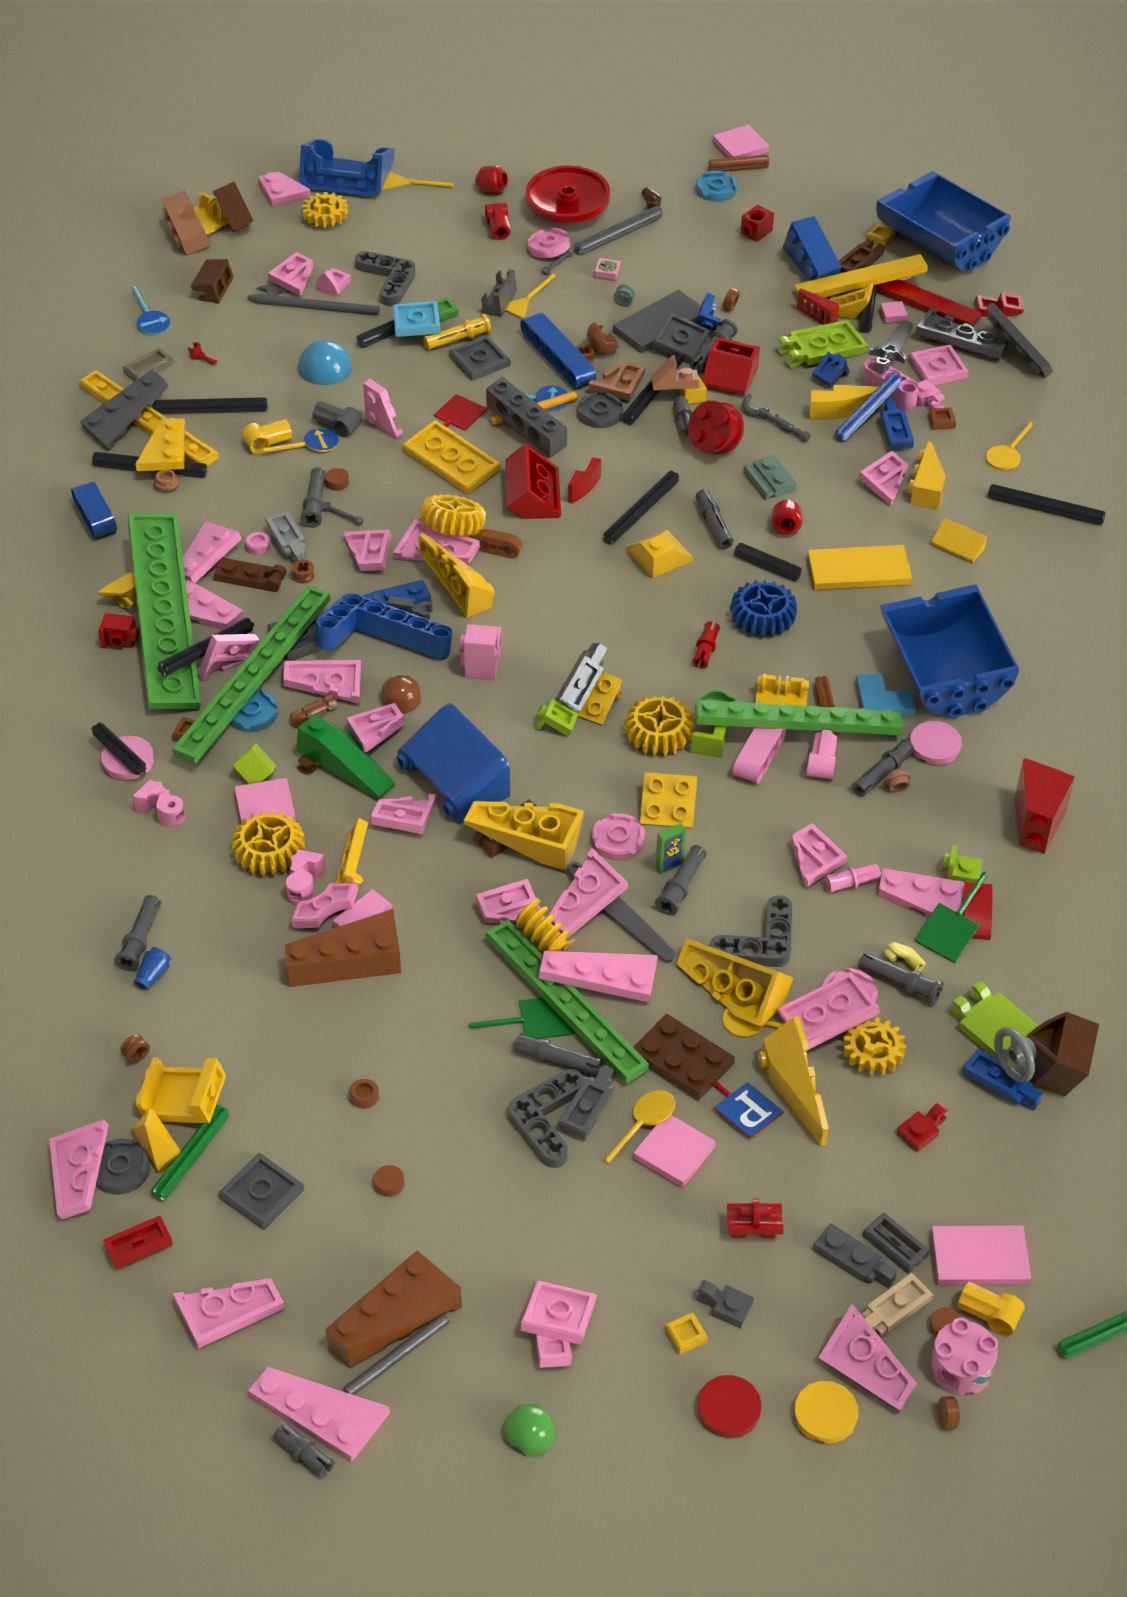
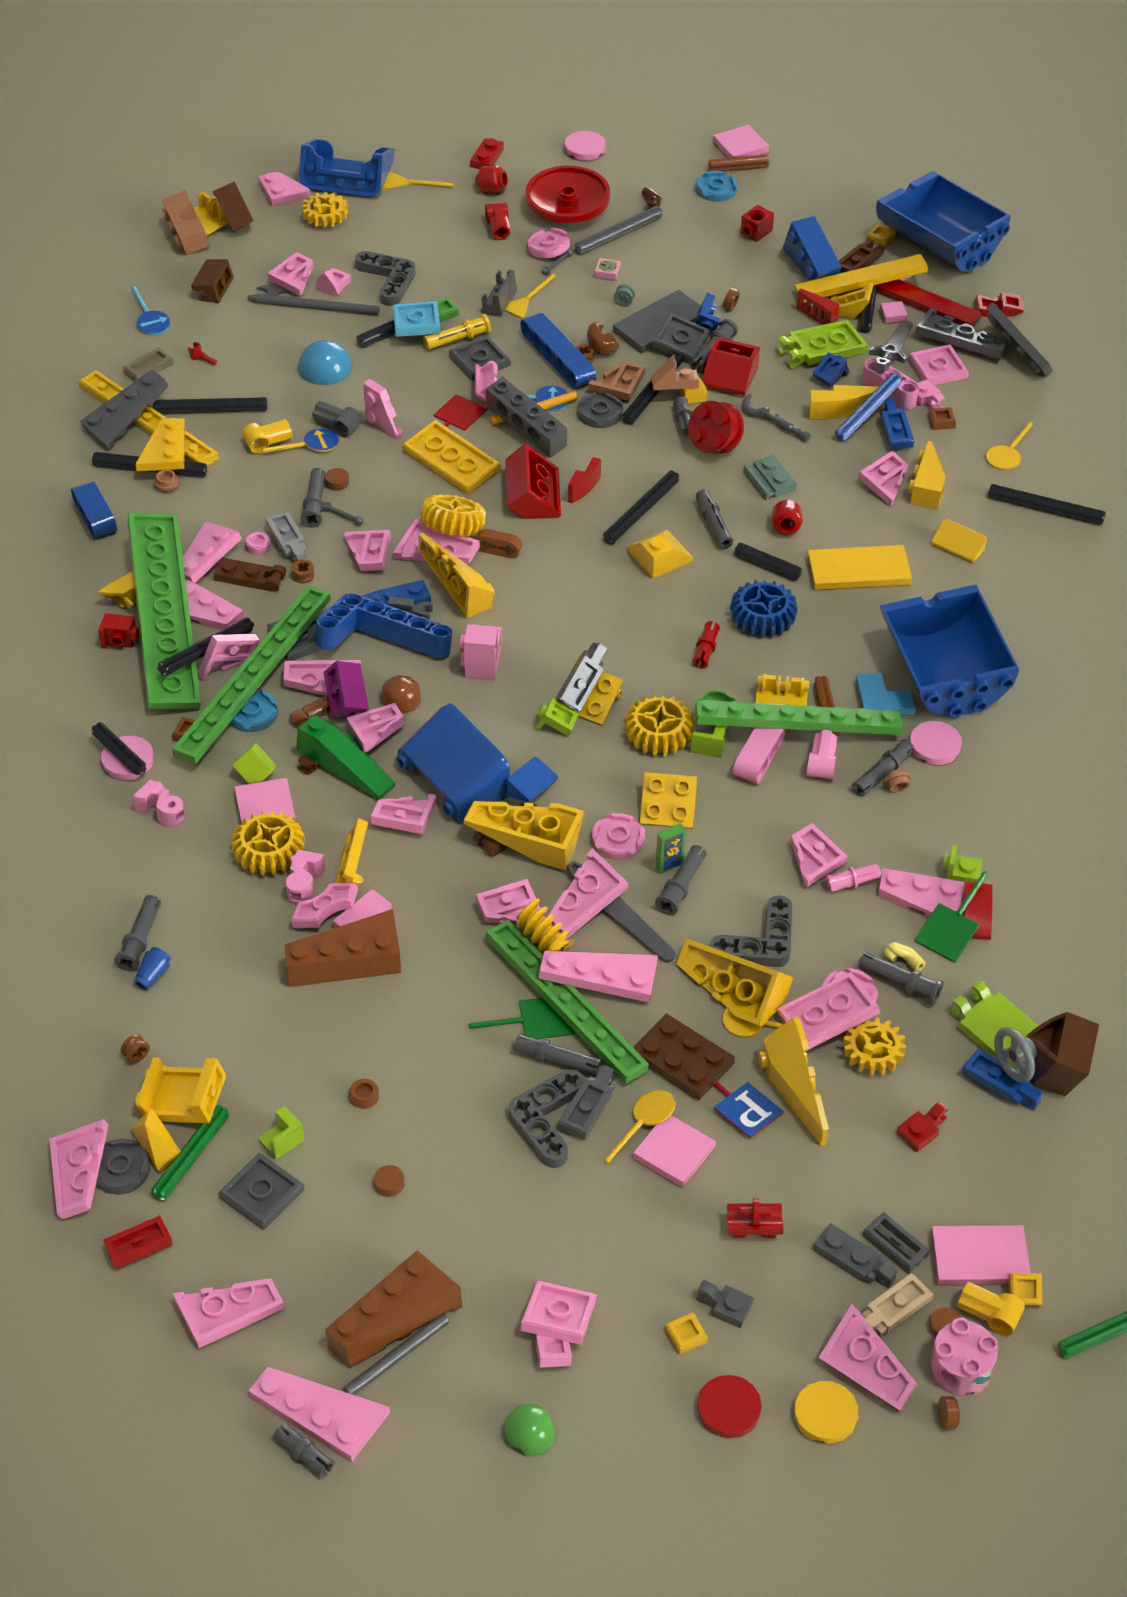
red slope [1015,757,1075,854] -> none
none -> lime panel [259,1105,305,1160]
none -> magenta hinge [323,660,369,718]
none -> red plate [470,138,504,169]
none -> bright pink hinge [475,361,498,402]
none -> blue slope [506,757,558,803]
none -> bright pink tile [565,131,606,161]
none -> yellow tile [1009,1273,1042,1305]

